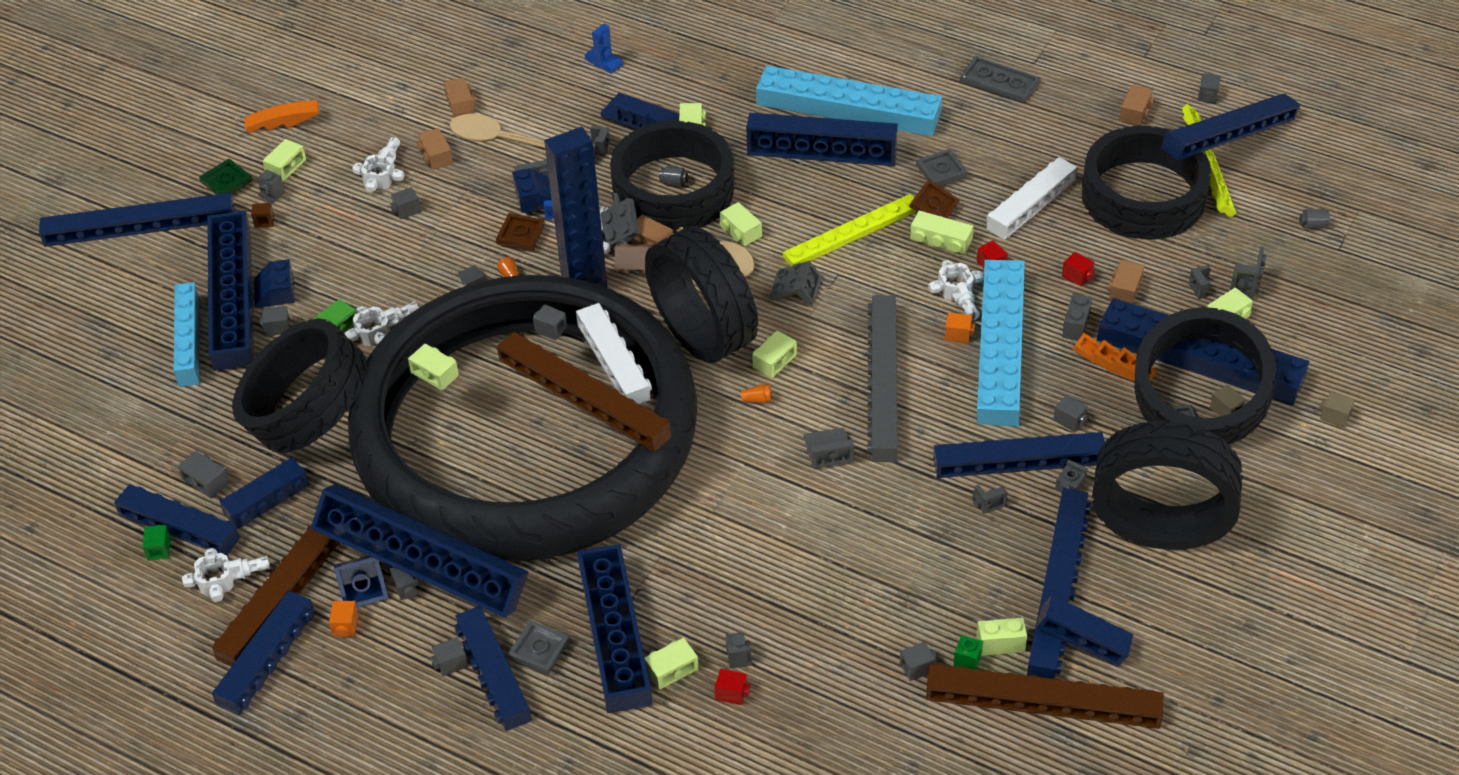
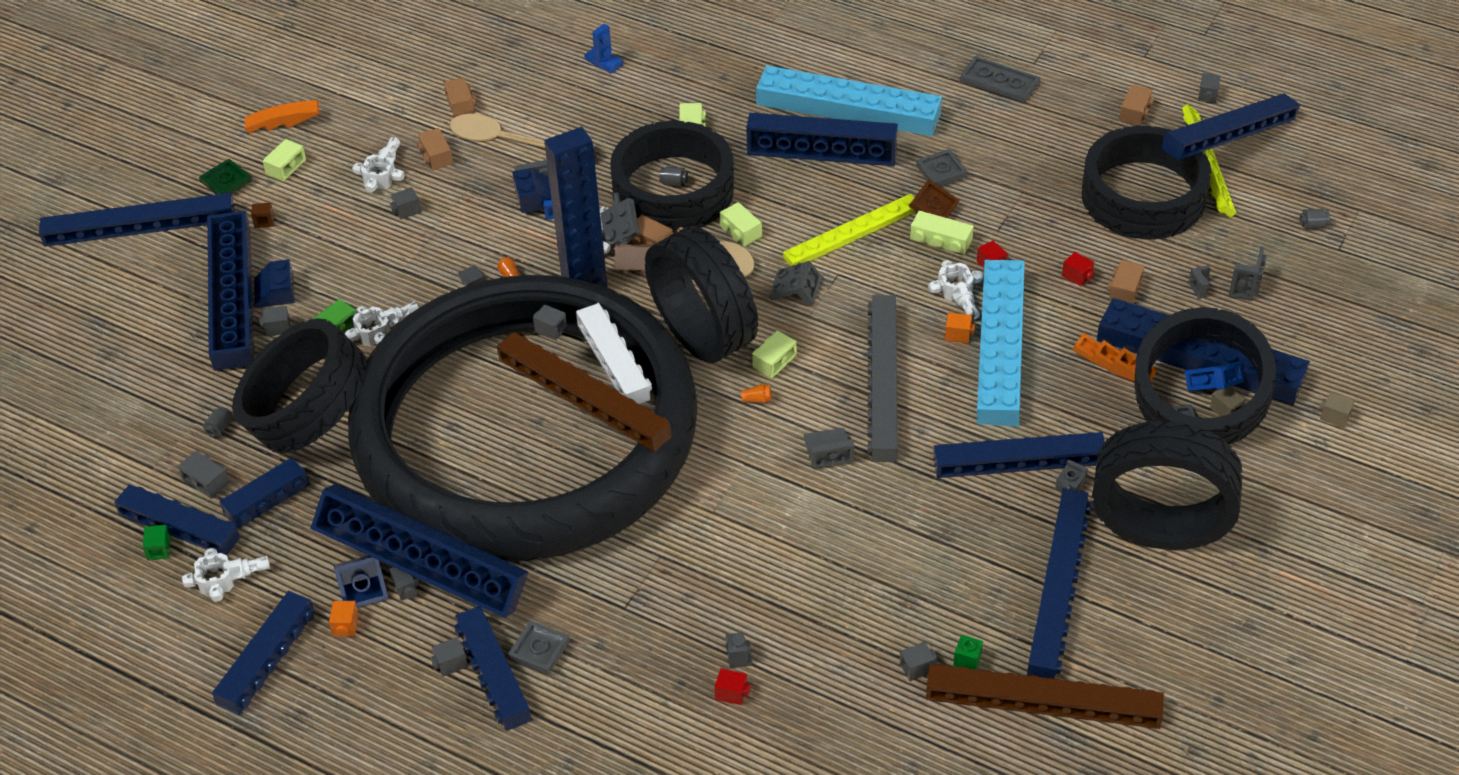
medium azure brick [174,282,200,387] -> none
reddish brown brick [212,525,340,667] -> none
dark grey brick [257,170,285,203] -> none
yellowish green brick [408,344,459,391] -> none
reddish brown plate [496,213,545,251] -> none
dark blue brick [577,544,653,713] -> none
dark grey bracket [590,126,610,156] -> none
dark blue bracket [600,93,680,129] -> none
yellowish green brick [645,638,699,690] -> none
dark grey bracket [972,485,1008,514] -> none
yellowish green brick [976,618,1027,656] -> none
white brick [986,157,1077,240] -> none
dark blue brick [1036,595,1133,666] -> none
dark grey brick [1053,395,1088,432] -> none
dark grey brick [1062,293,1093,341] -> none
yellowish green brick [1207,288,1253,319] -> none
none -> dark grey brick [203,407,232,437]
none -> blue bracket [1184,361,1244,391]

